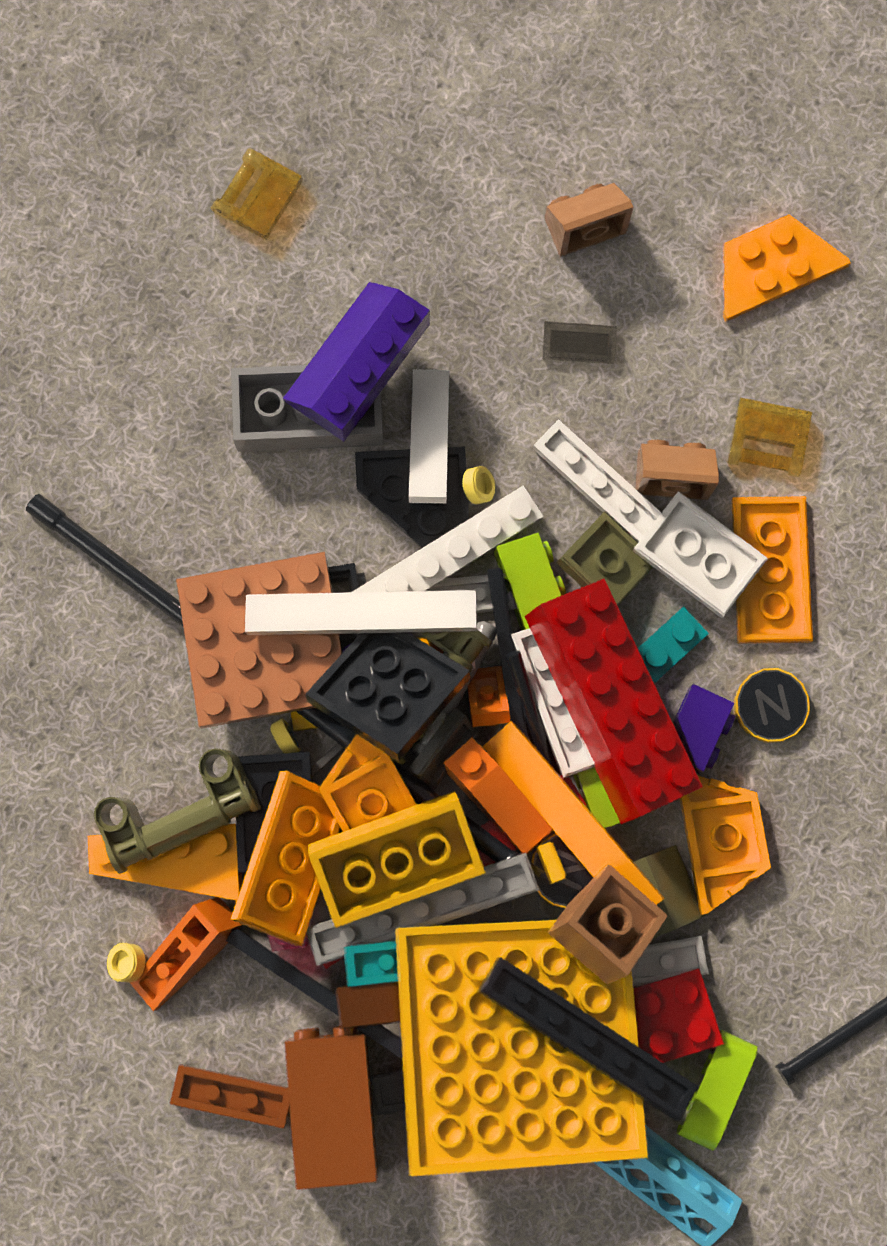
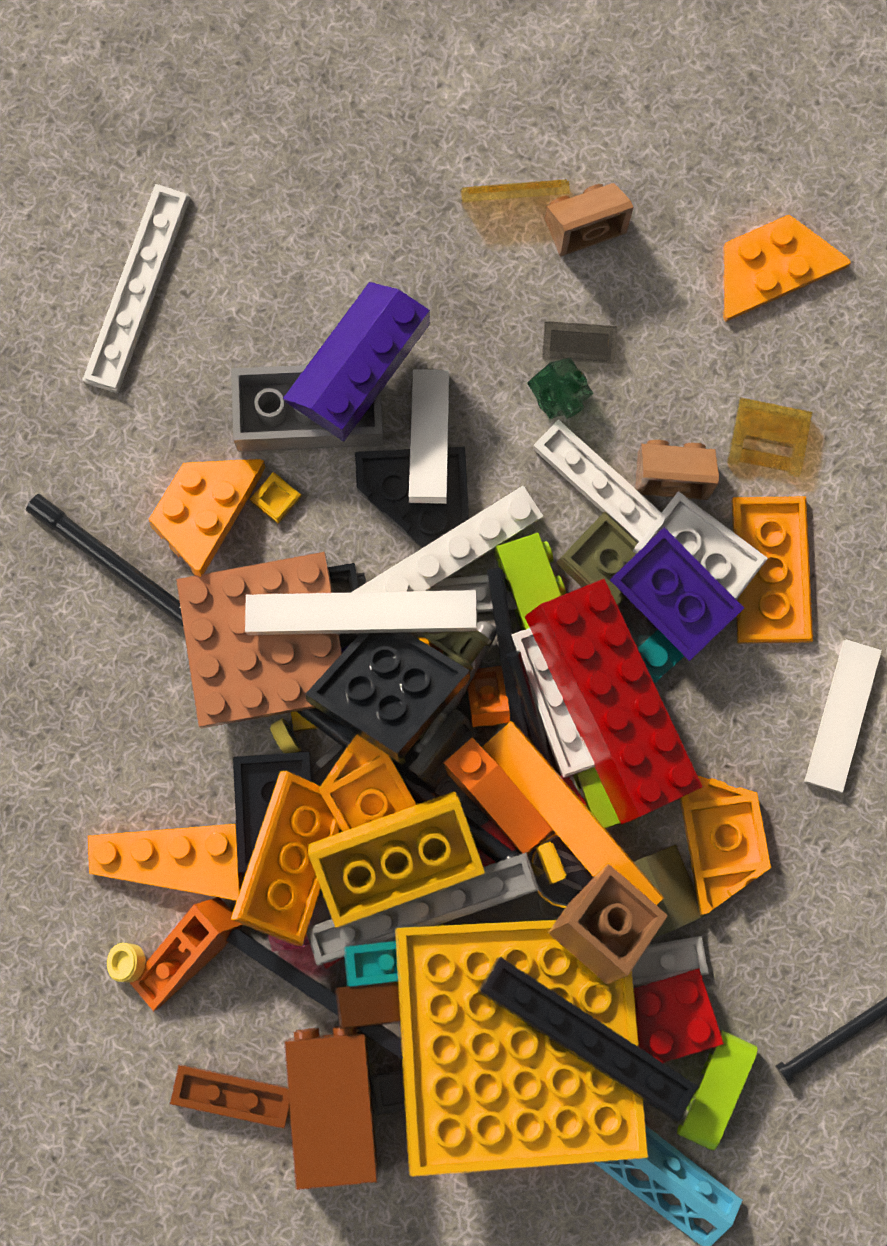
olive piece [94,748,261,874] -> none
clear yellow plate [211,148,303,240] -> none
light yellow tile [463,466,495,505] -> none
dark purple slope [673,684,736,774] -> none
black tile [734,668,810,743] -> none
none -> white tile [83,184,190,394]
none -> light orange wing [149,459,265,577]
none -> yellow tile [249,472,302,524]
none -> clear yellow tile [459,179,570,203]
none -> clear green brick [527,357,594,419]
none -> dark purple plate [610,527,744,661]
none -> white tile [804,639,882,793]

